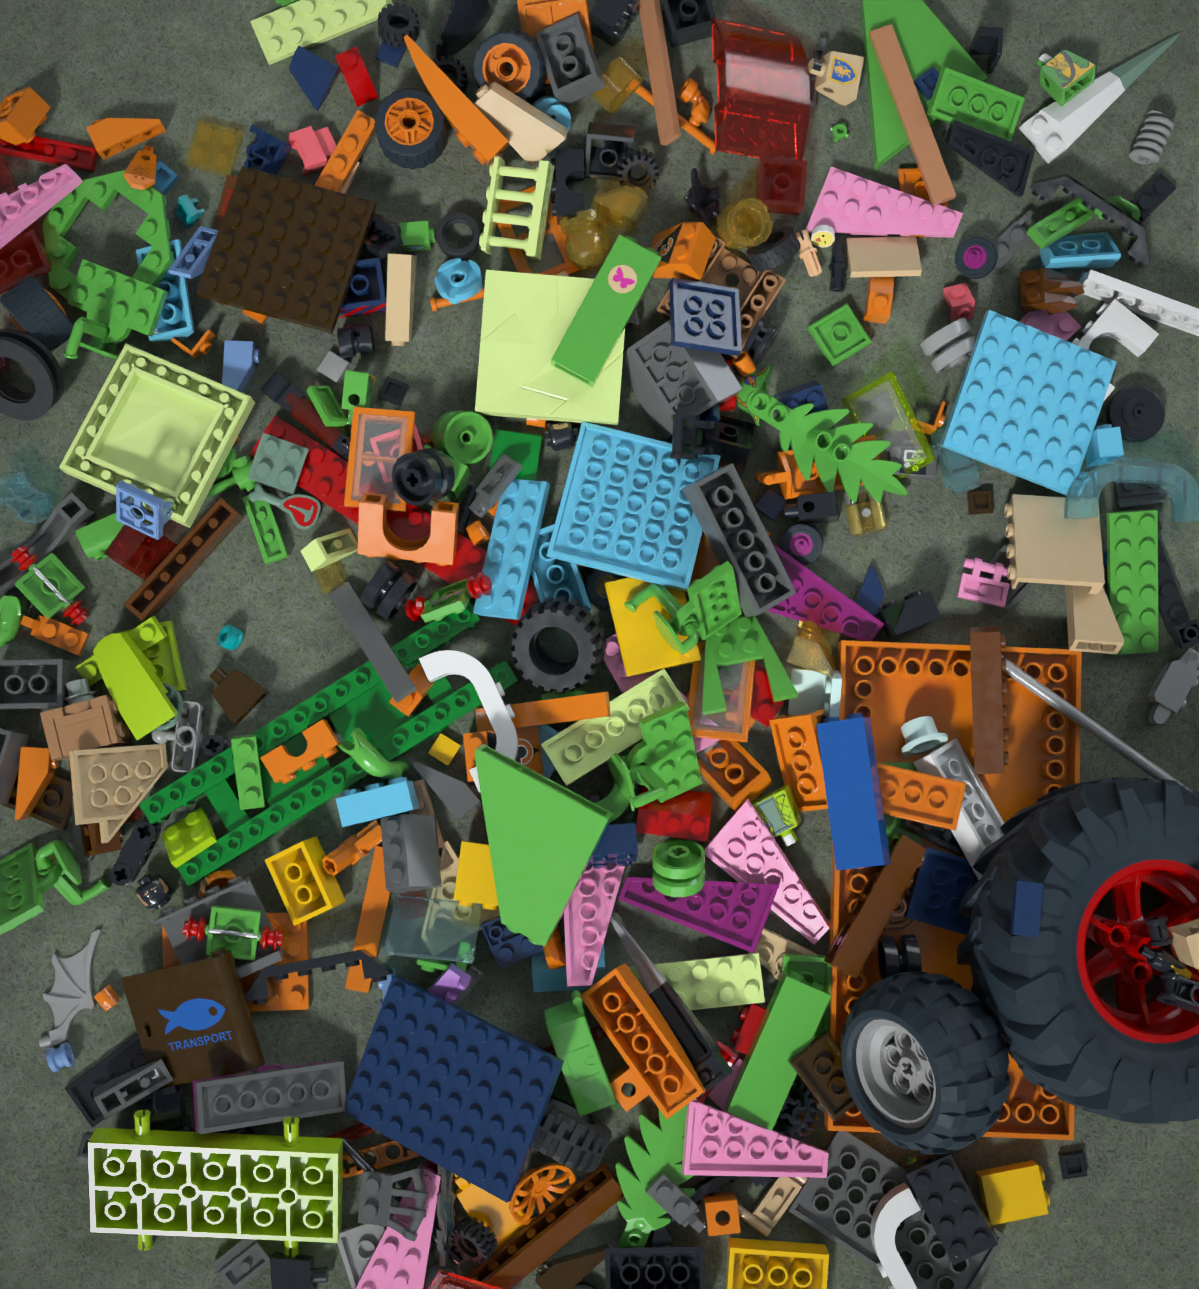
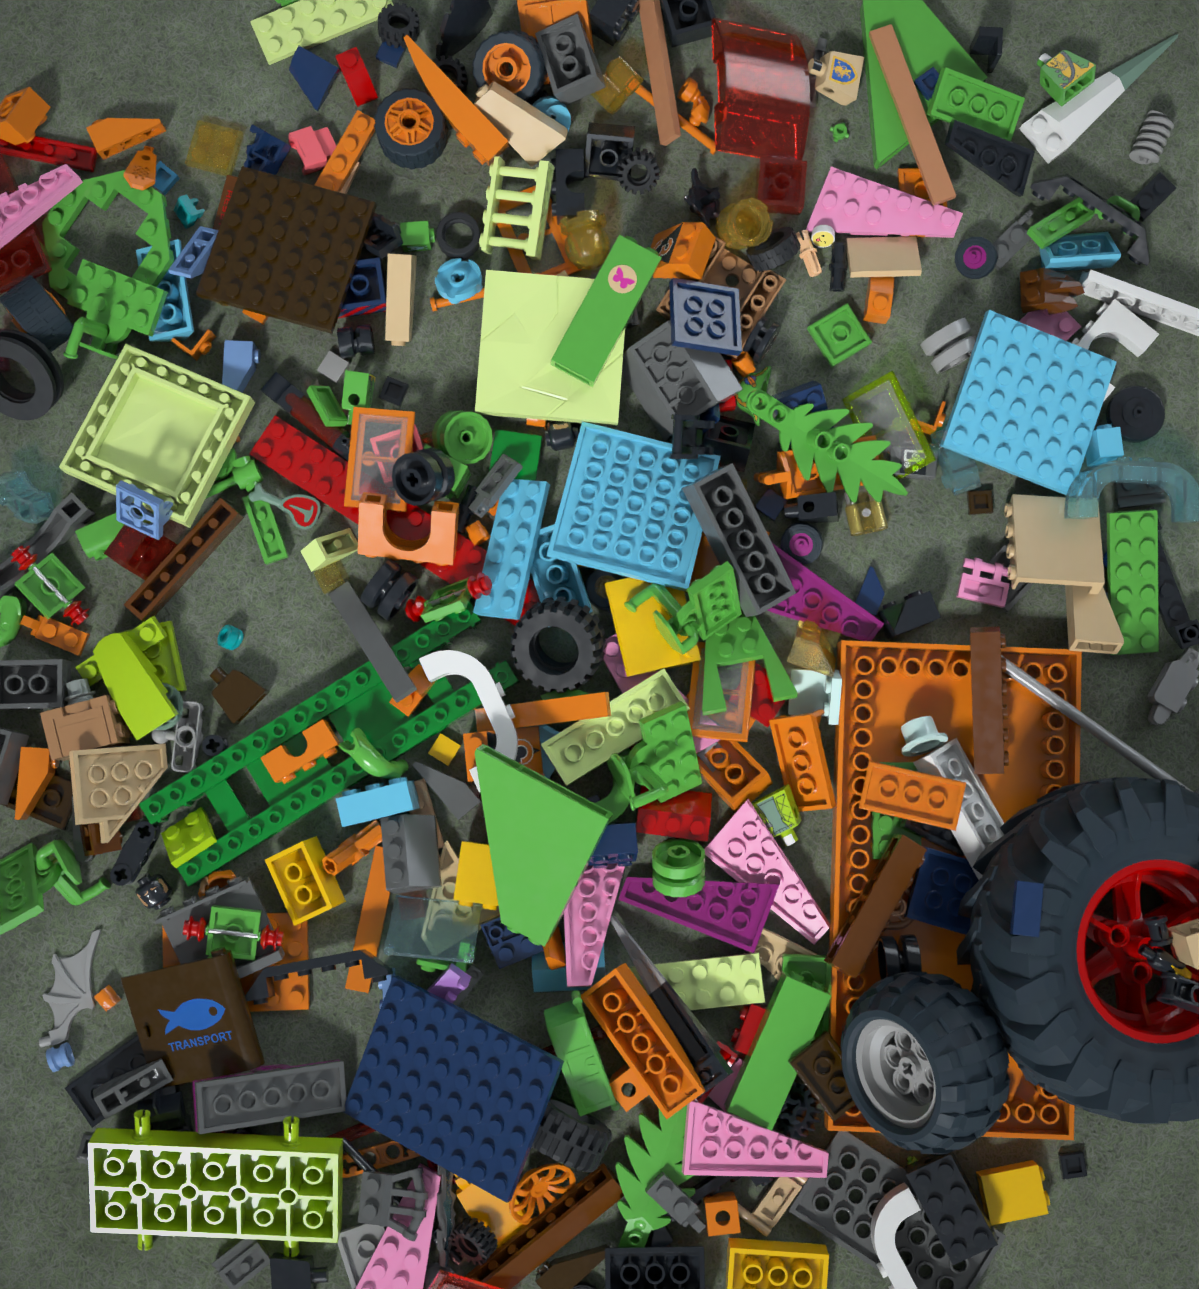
bright green plate [231,734,265,810] -> none
sand green plate [247,433,308,494] -> none
clear yellow slope [593,185,648,235] -> none
blue brick [817,713,891,870] -> none
coral bracket [943,283,975,323] -> none

